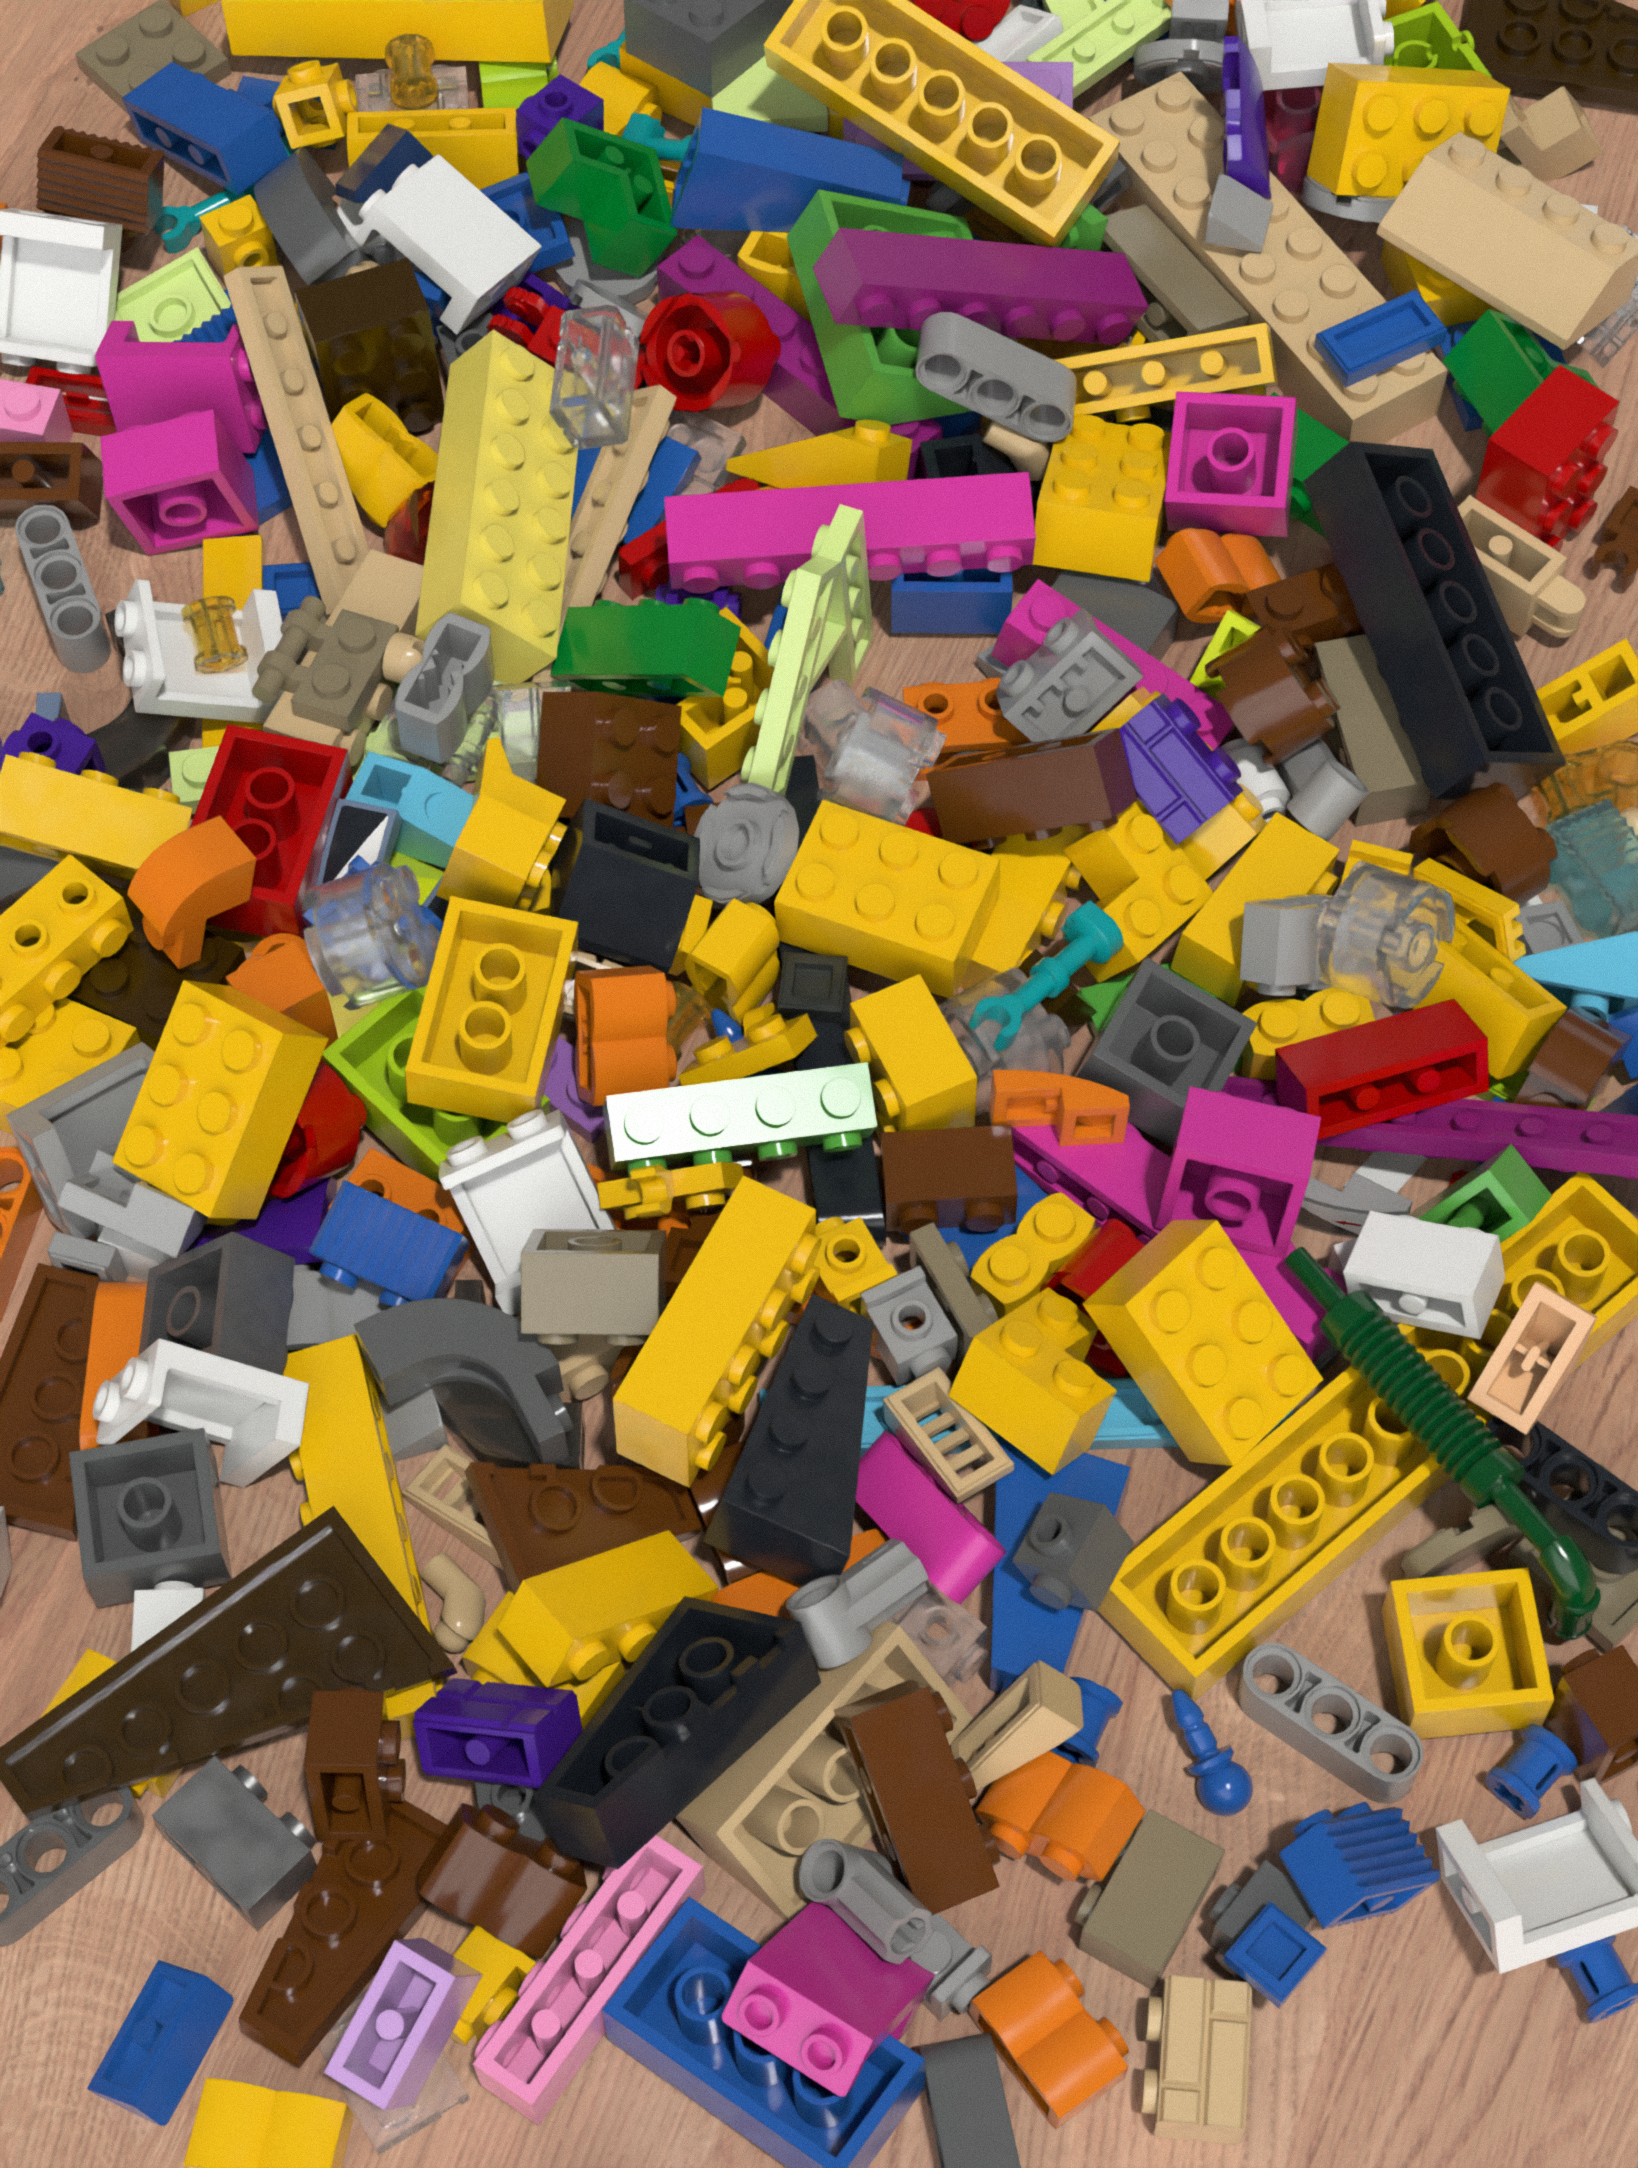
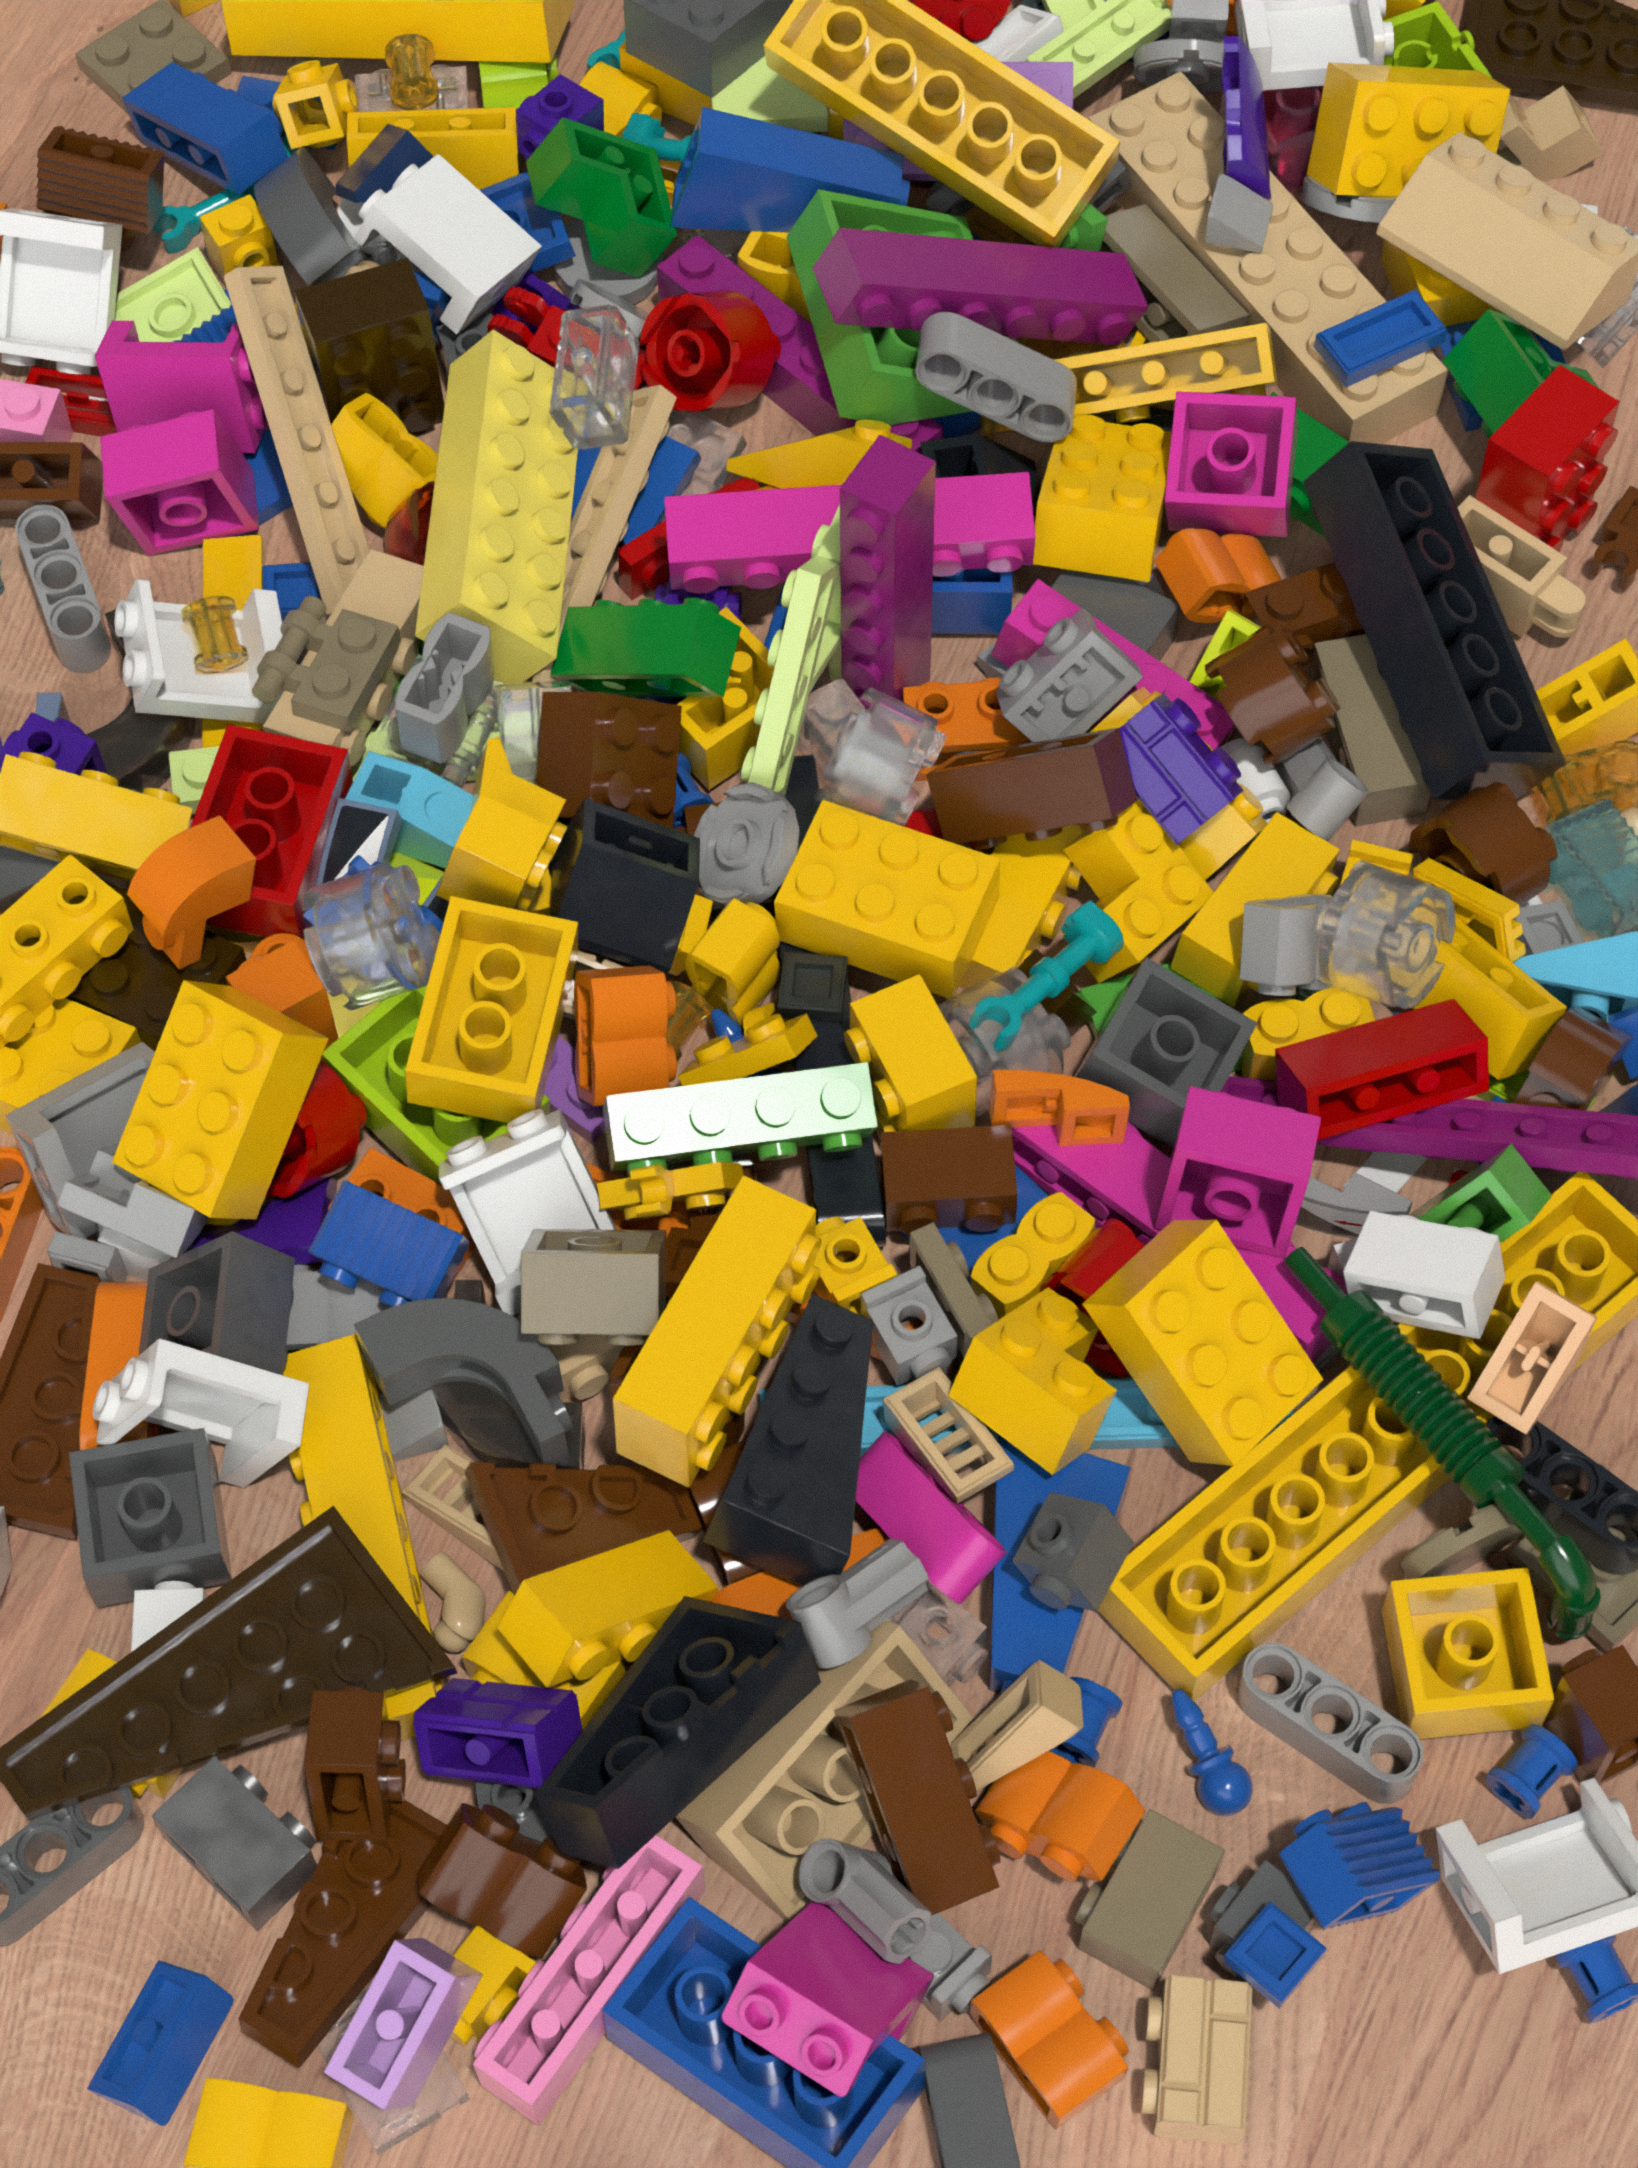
tan hinge [382,632,425,683] -> none
tan arm [982,420,1052,481] -> none
none -> magenta brick [839,435,936,732]

